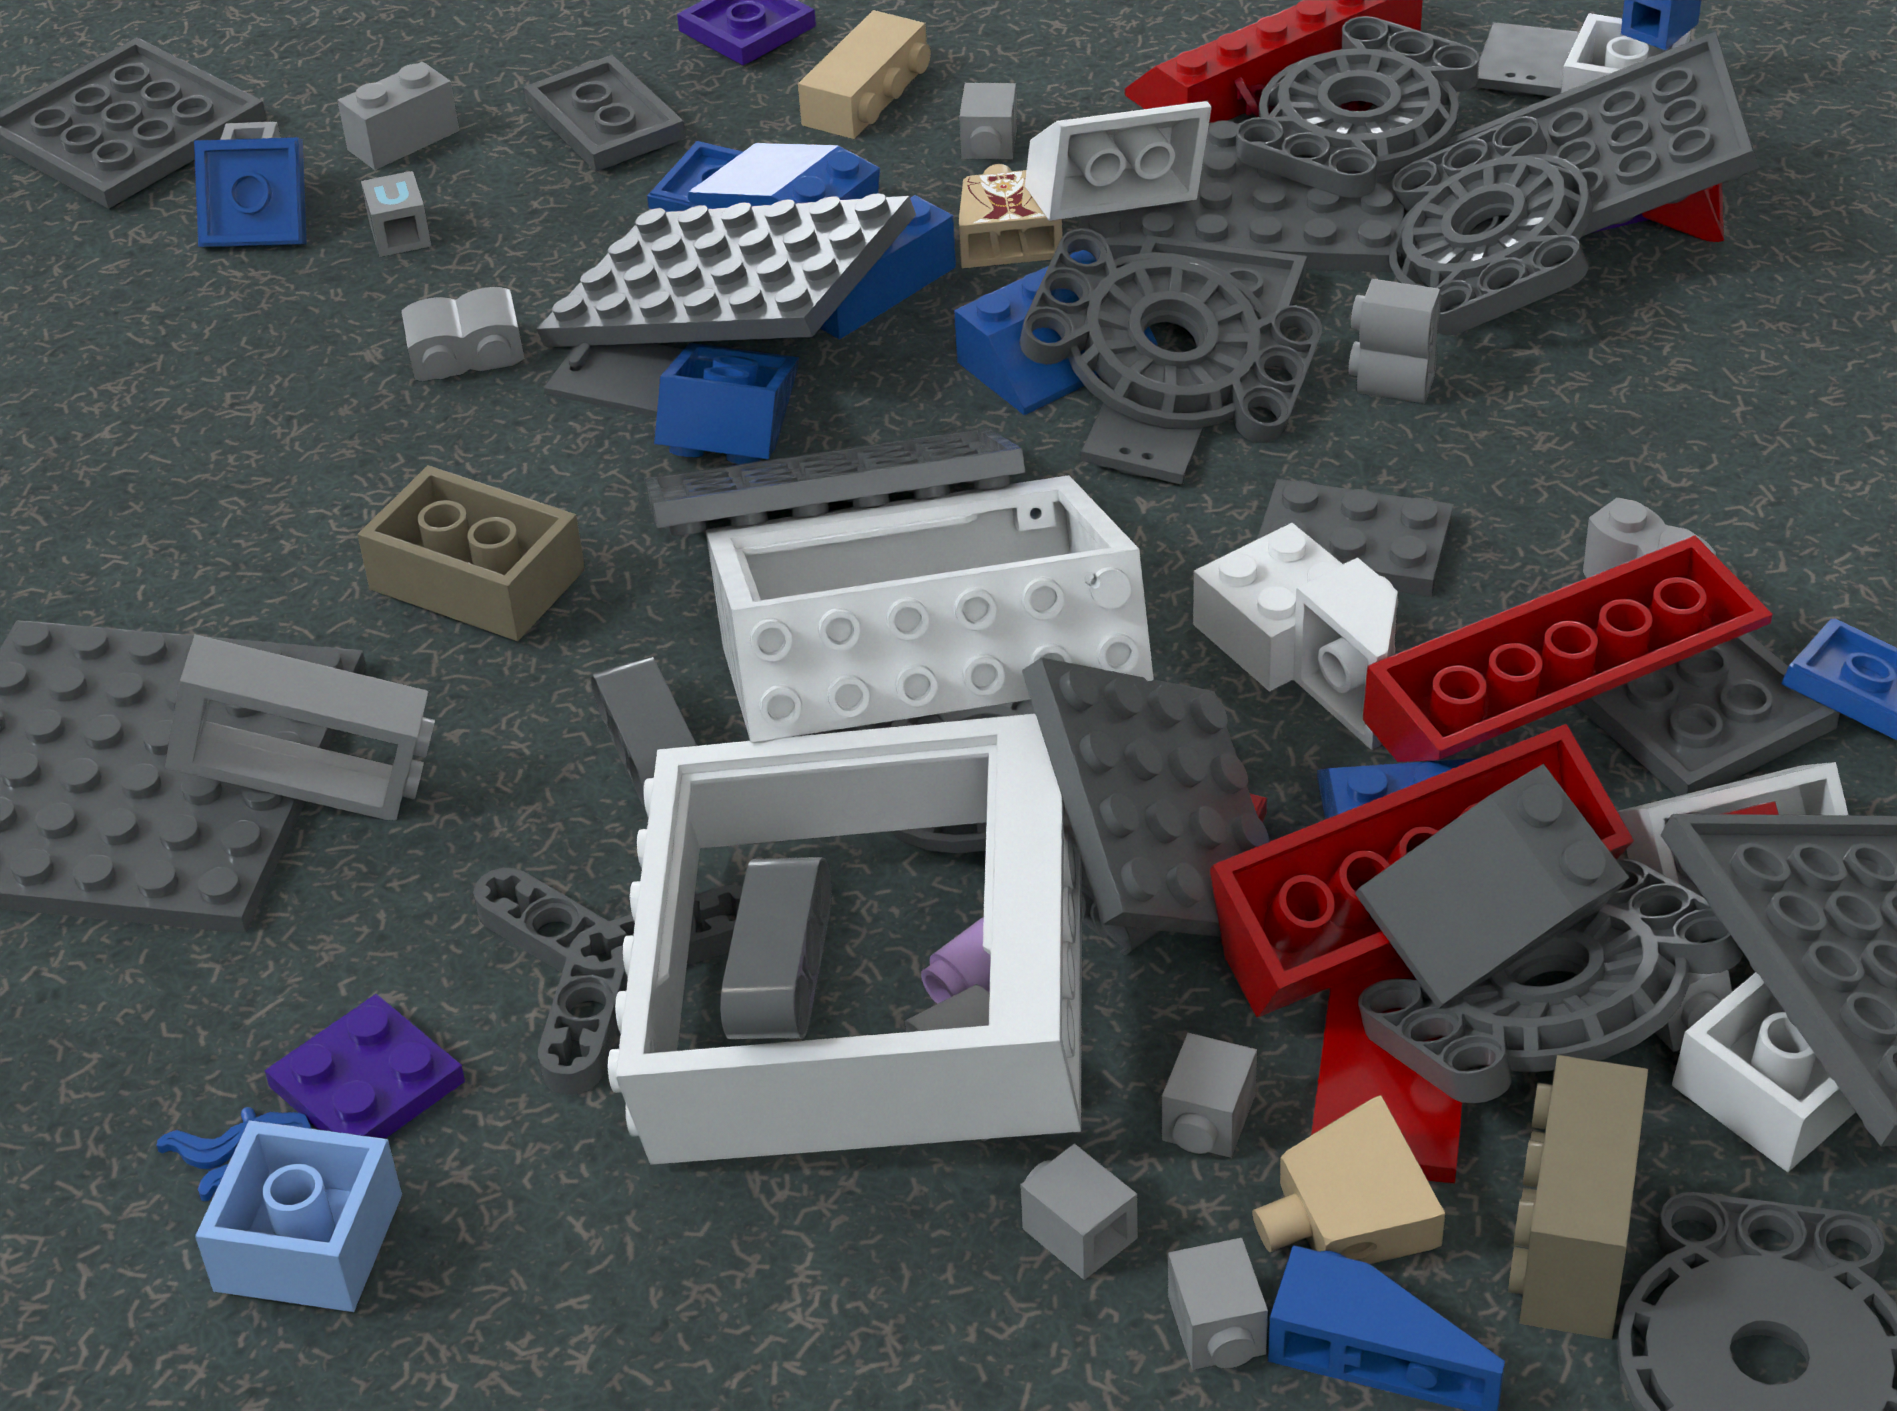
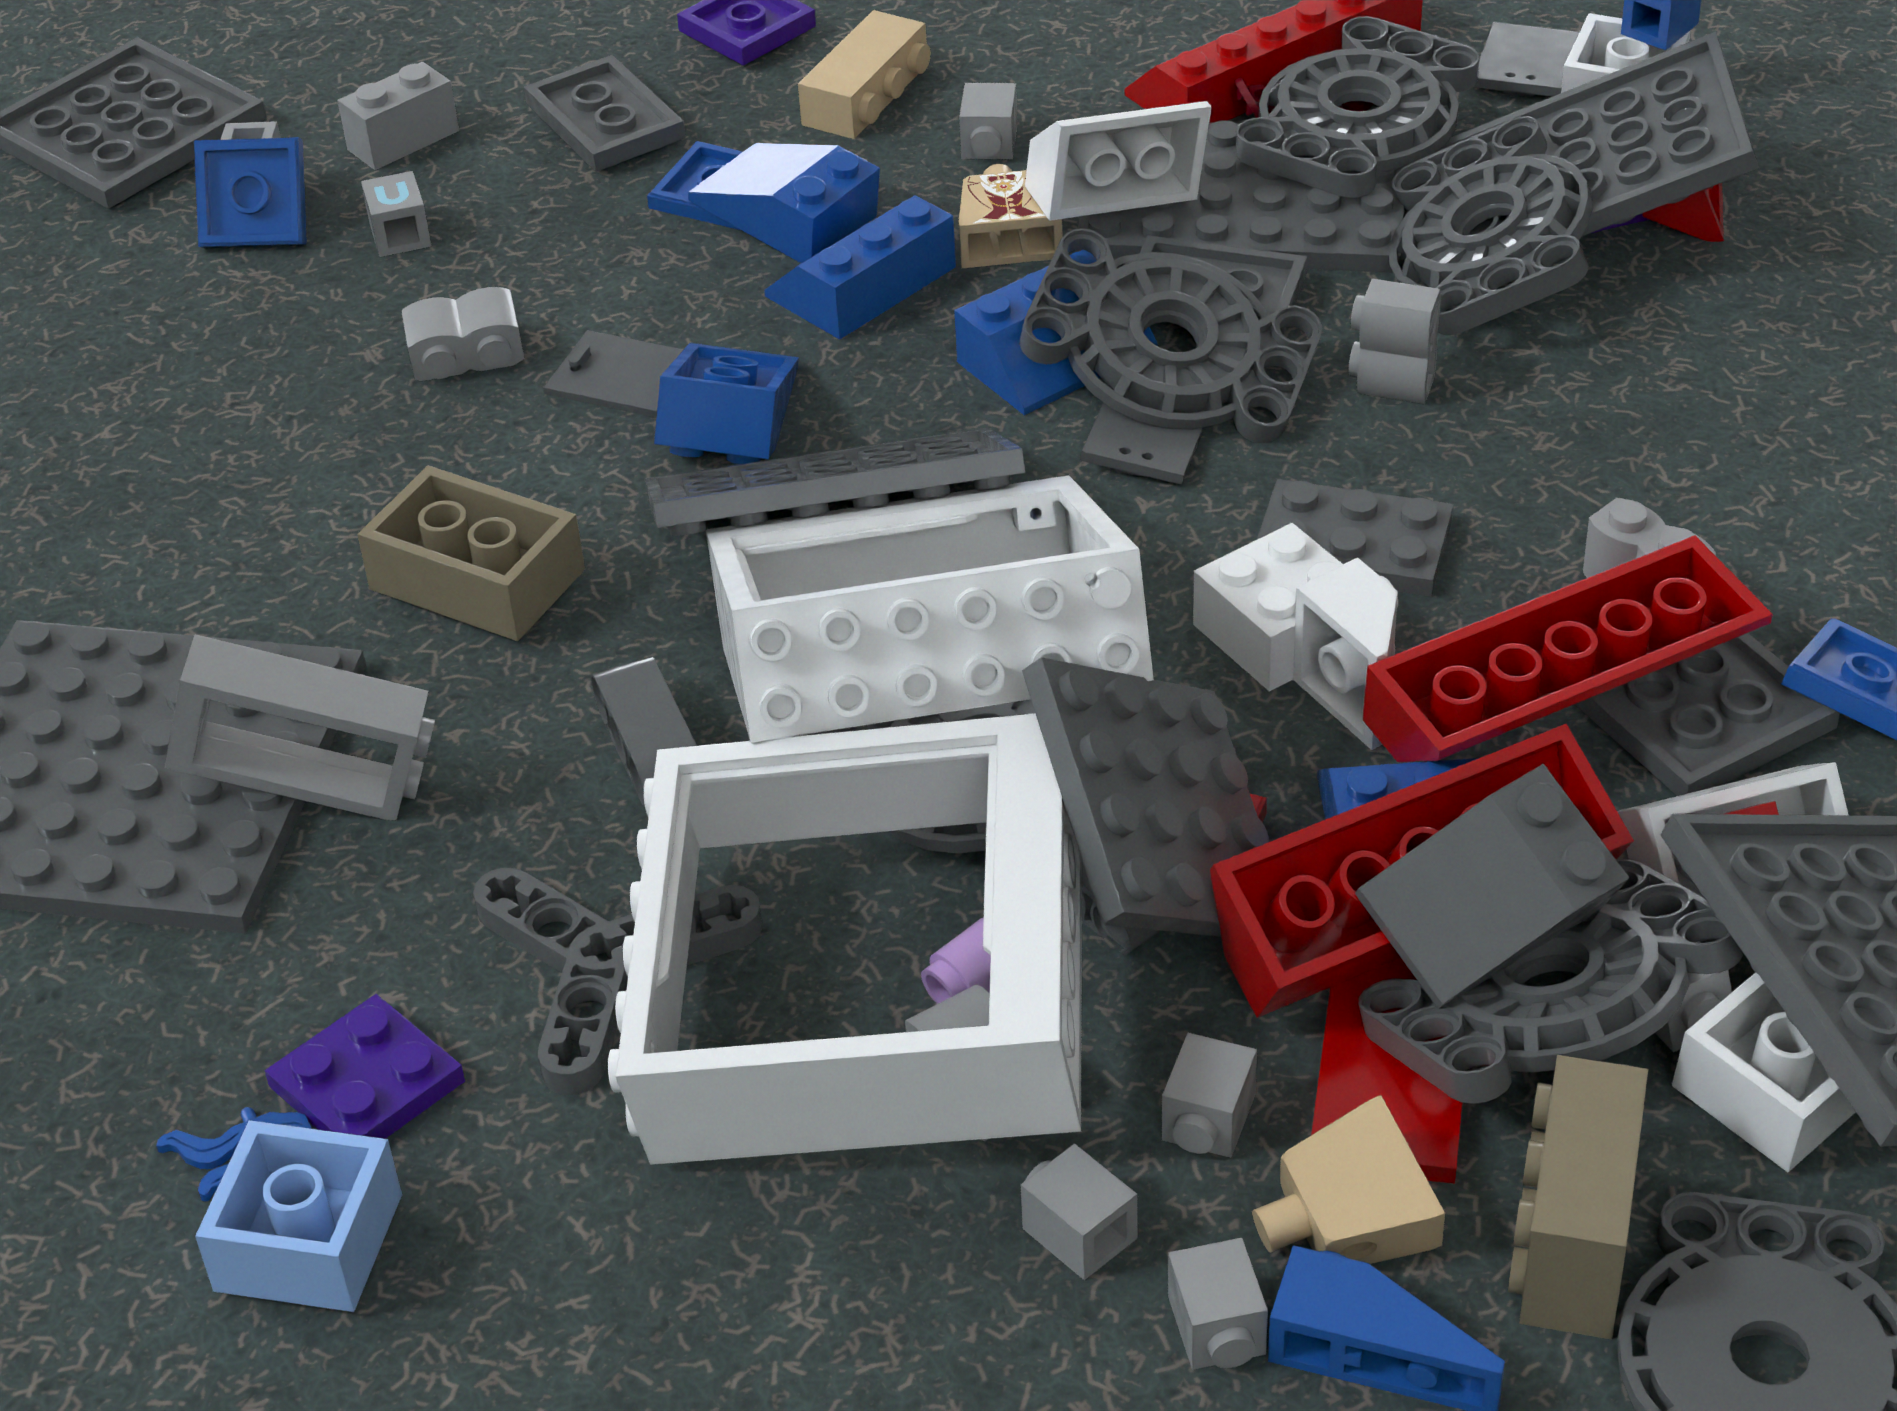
dark grey plate [536,193,916,347] -> none
dark grey beam [720,857,832,1039] -> none

